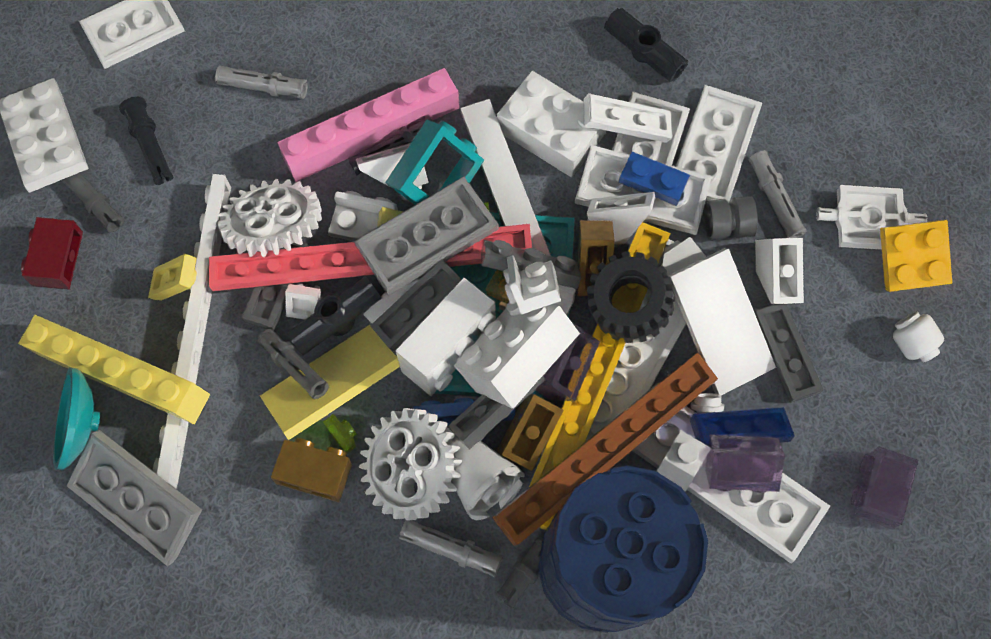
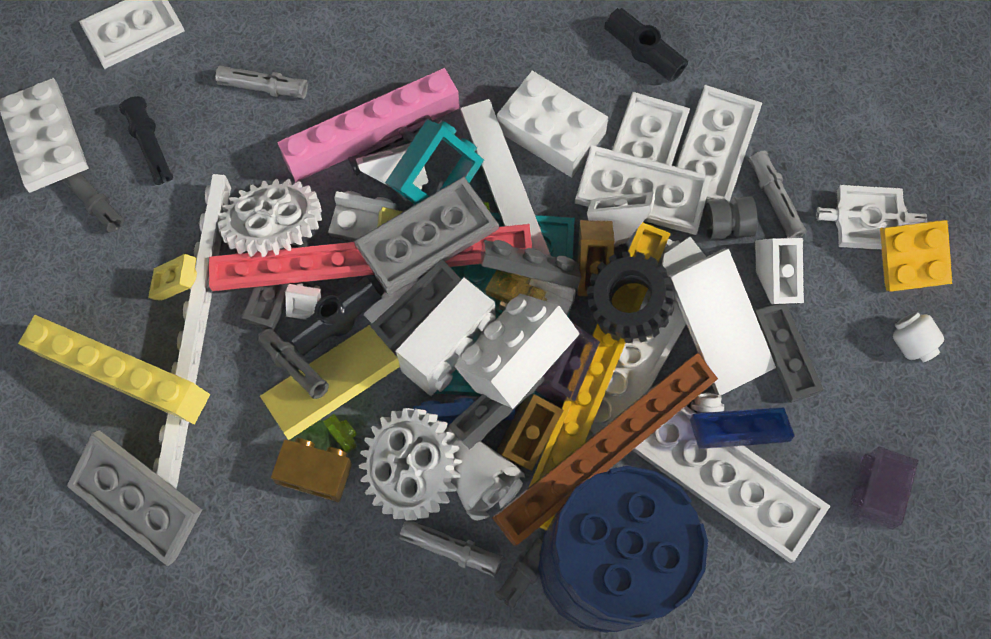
dark red brick [21,217,83,290] -> none
teal dish [53,367,100,470] -> none
white bracket [503,255,561,315] -> none
white tile [584,93,672,143] -> none
blue plate [619,152,690,206] -> none
white slope [656,430,711,492] -> none
clear purple brick [705,435,785,493] -> none

